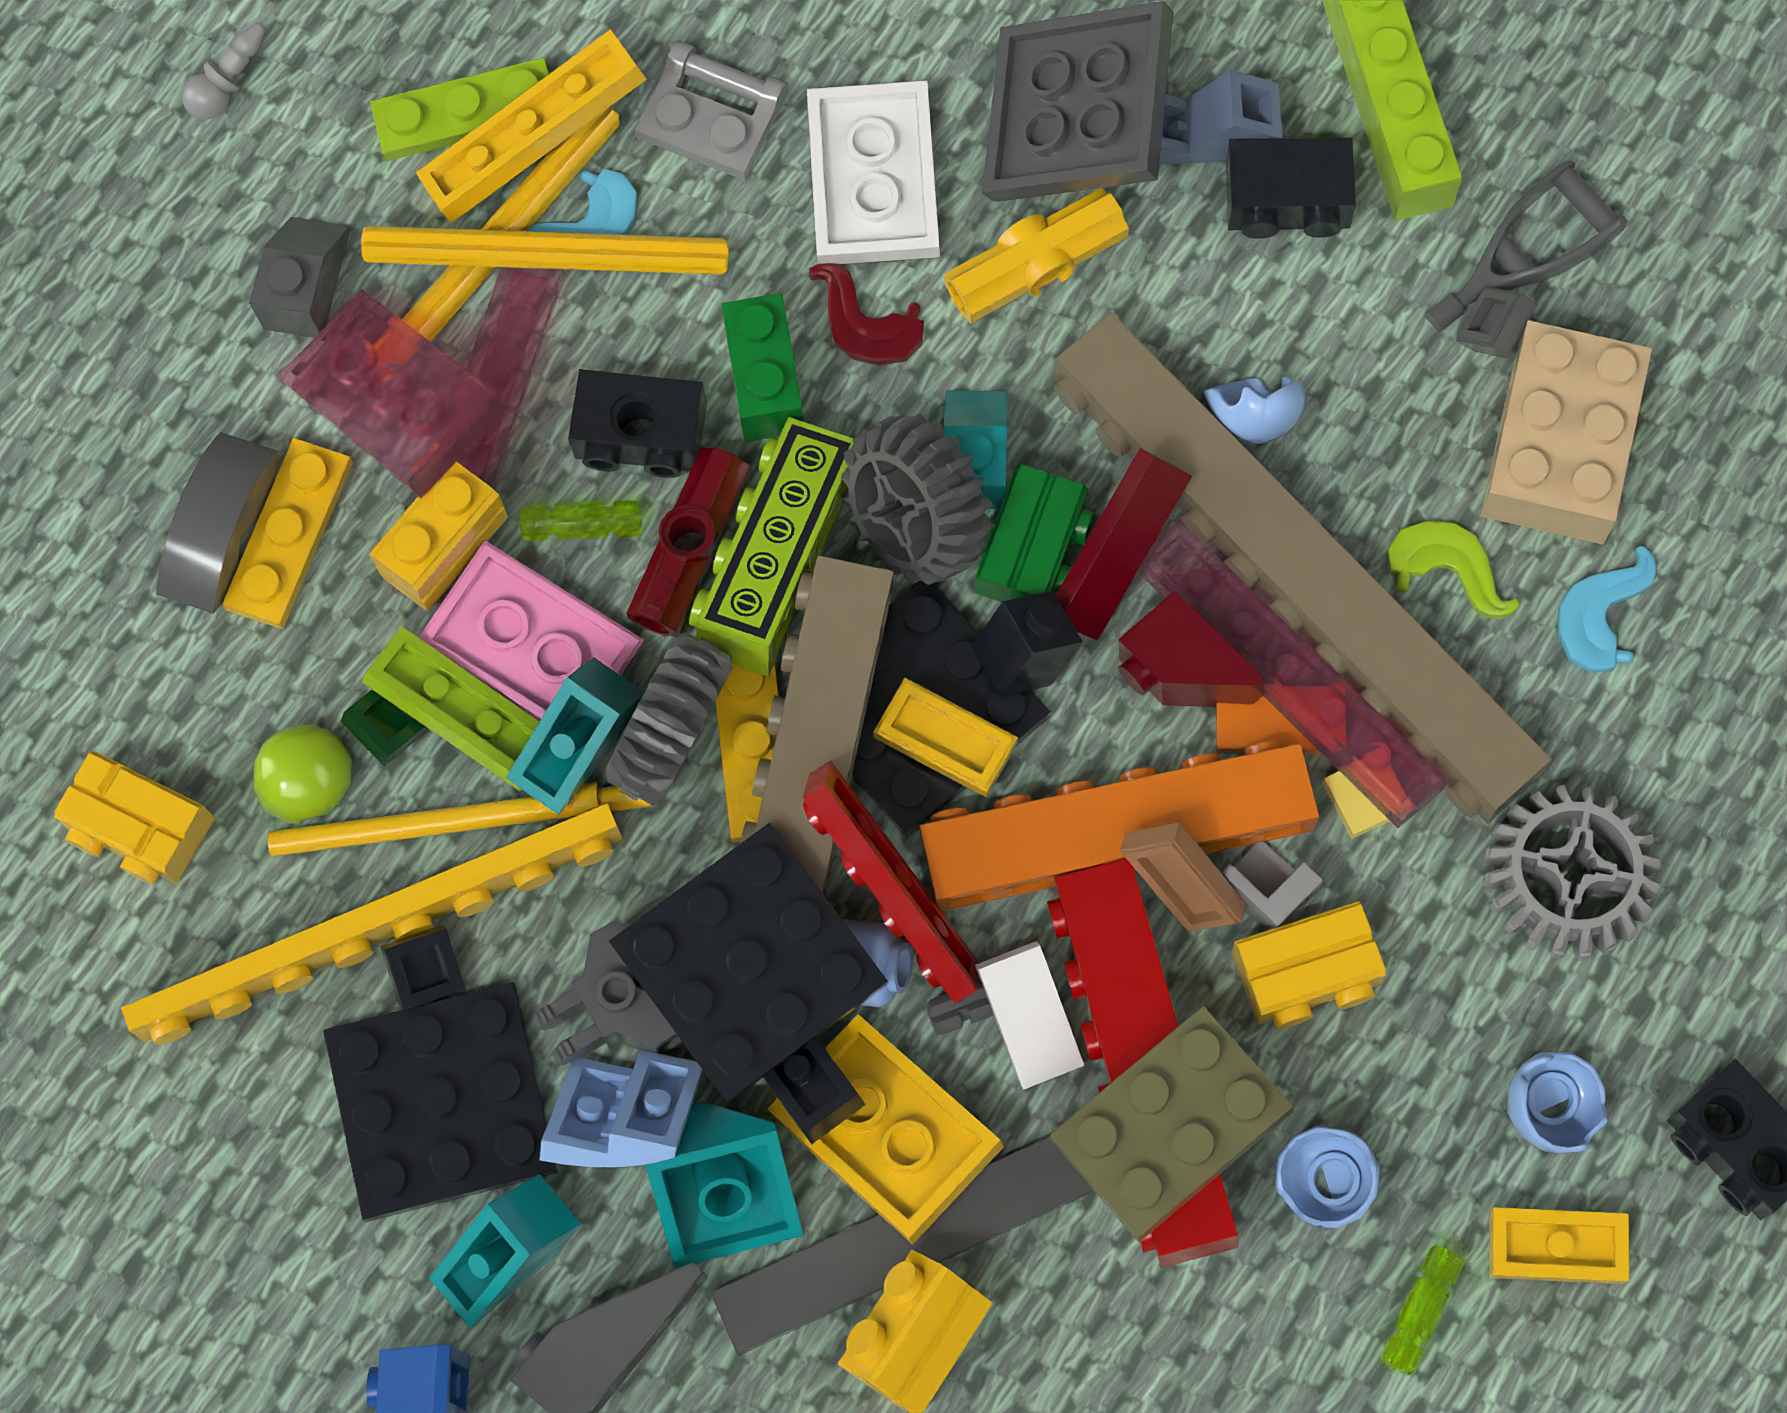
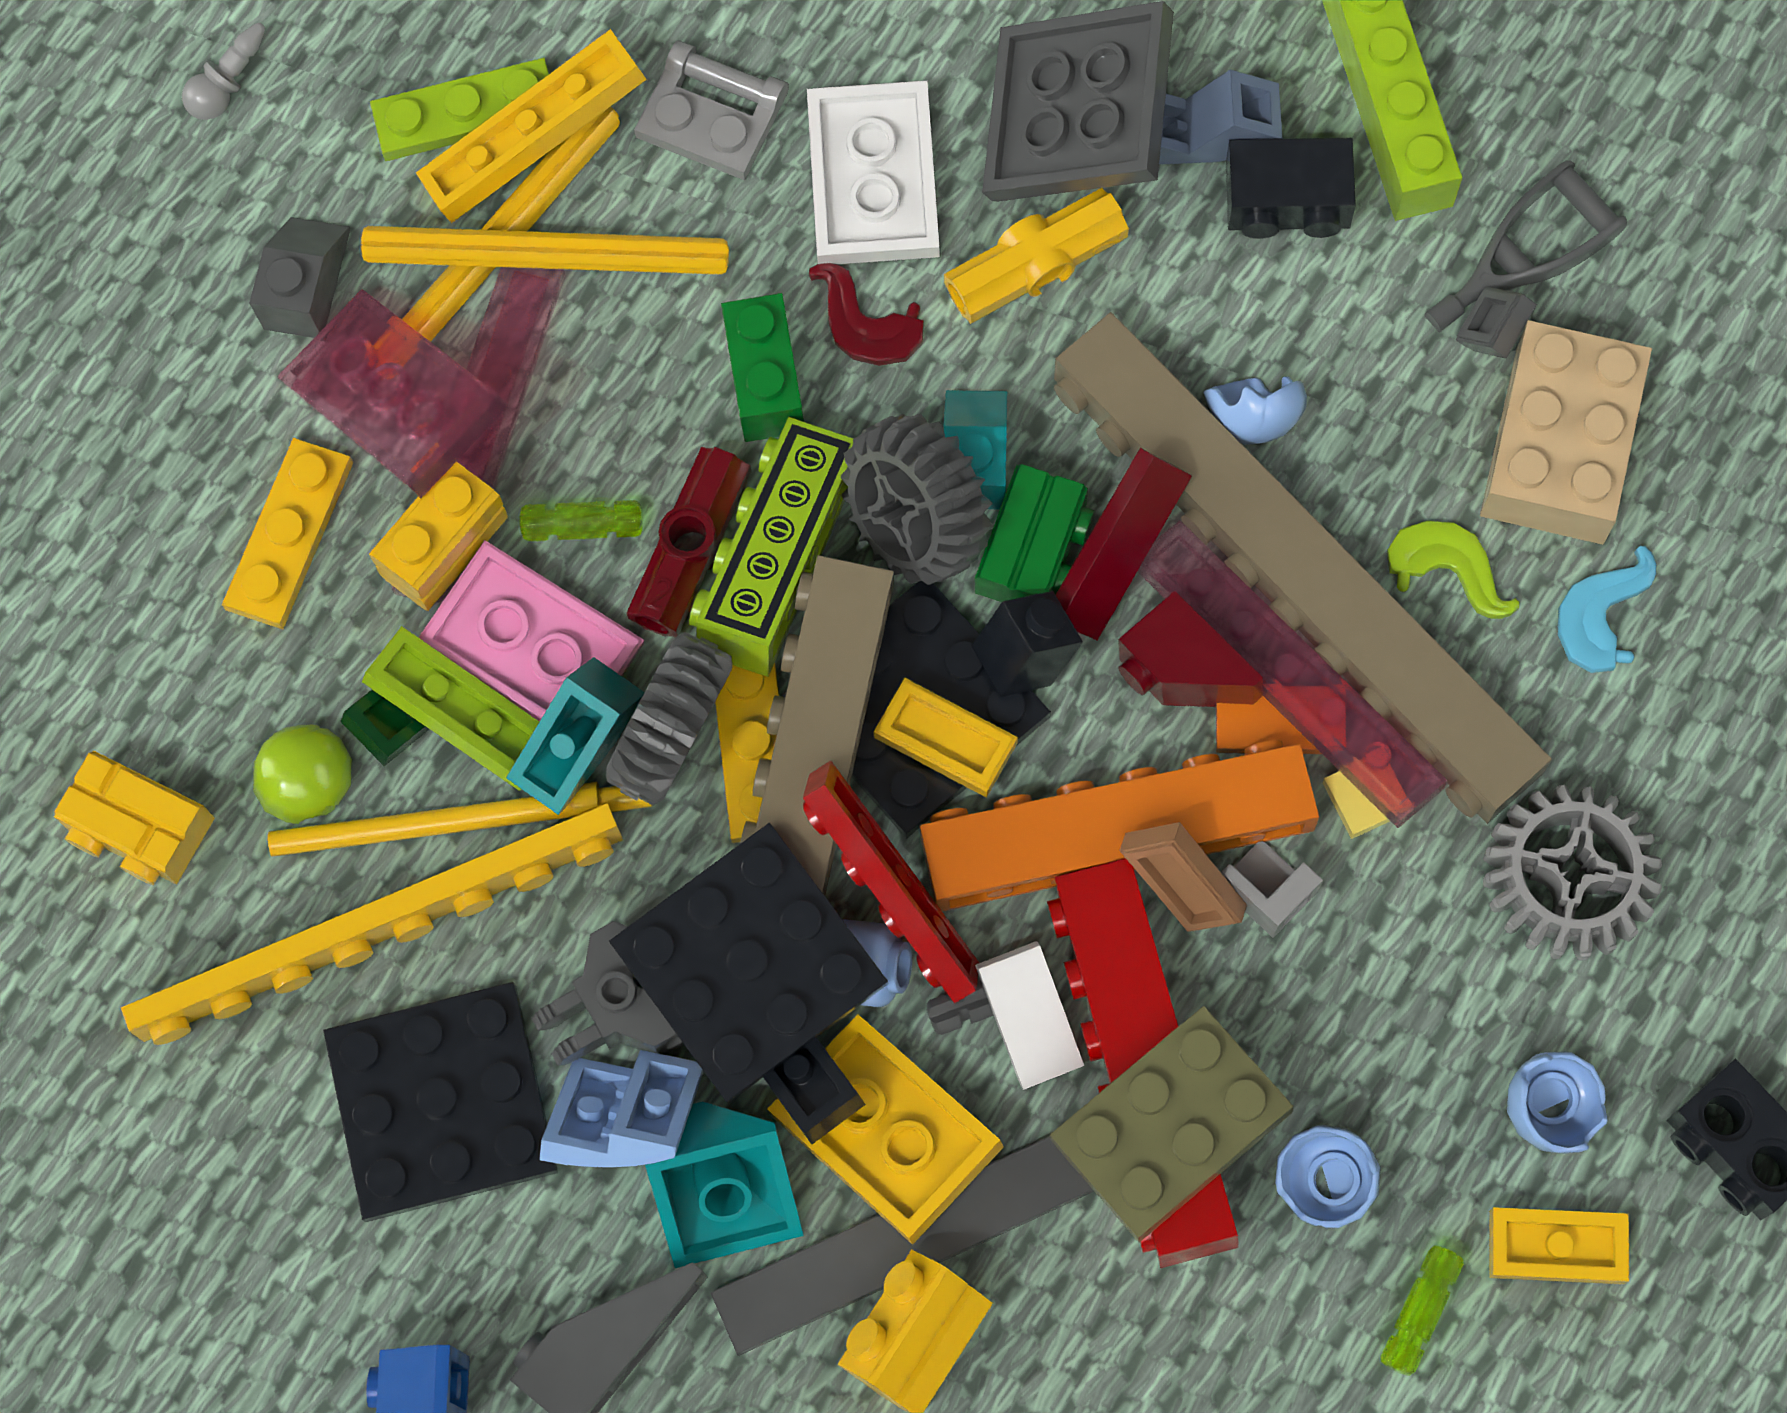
dark grey brick [156,432,278,614] -> none
black plate [380,925,465,1011] -> none
teal slope [429,1174,581,1328] -> none
medium azure piece [525,168,638,235] -> none
black brick [568,369,707,478] -> none
yellow brick [1231,901,1386,1030] -> none

